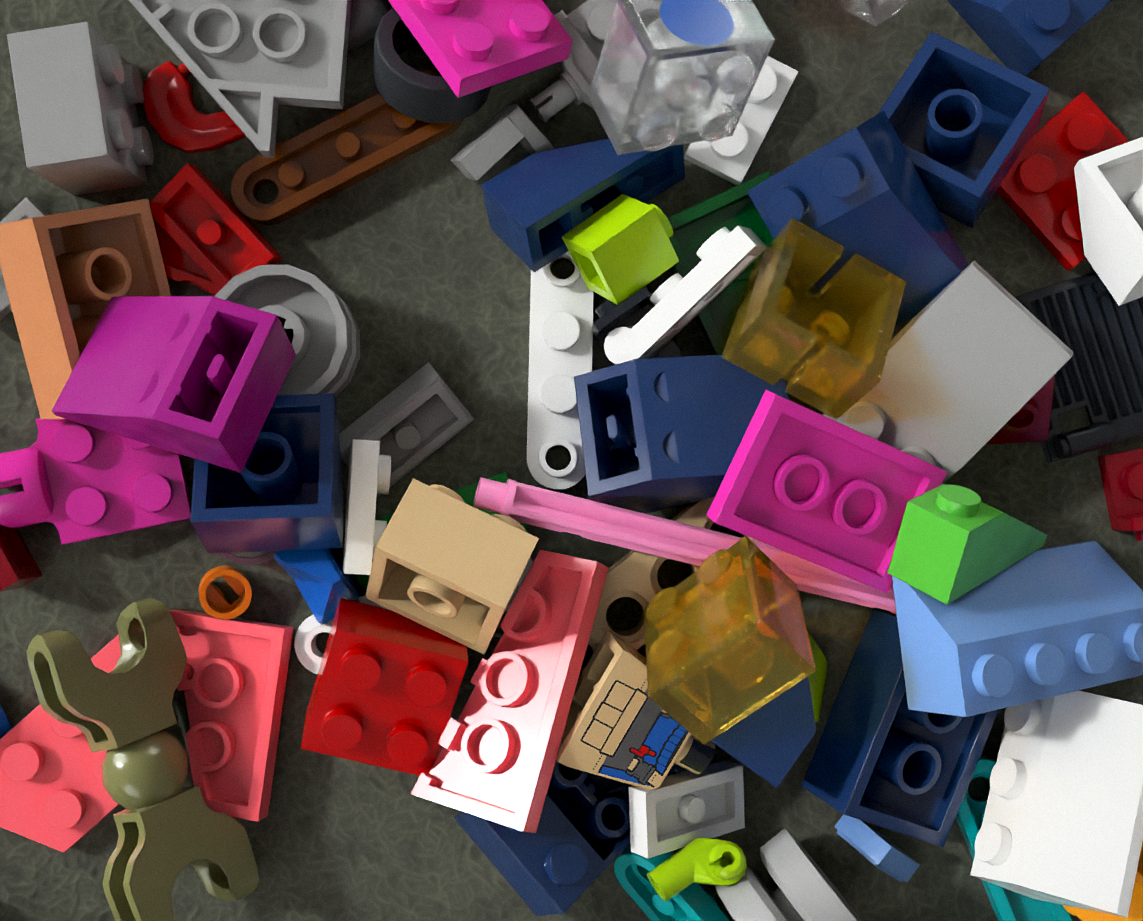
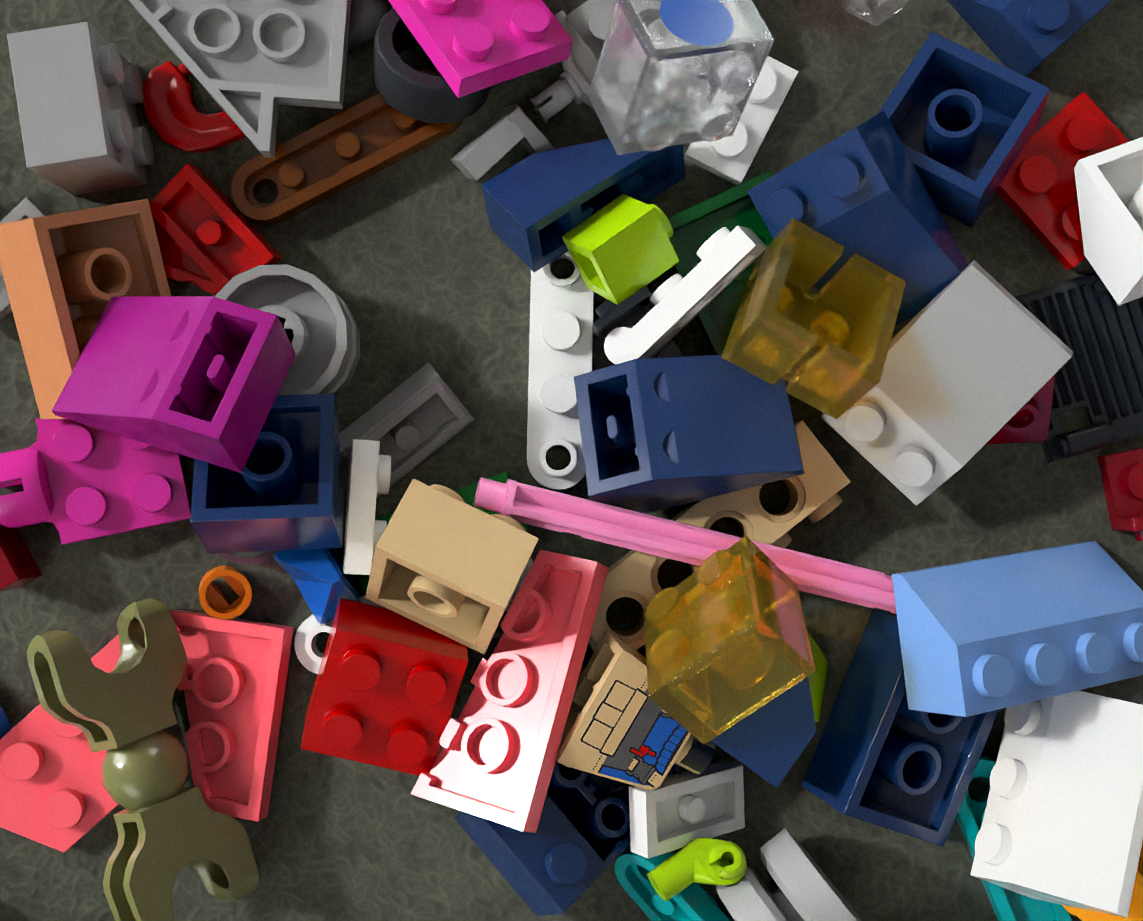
dark pink plate [706,390,947,593] -> none
medium blue tile [834,814,920,882] -> none
bright green slope [888,484,1047,605] -> none

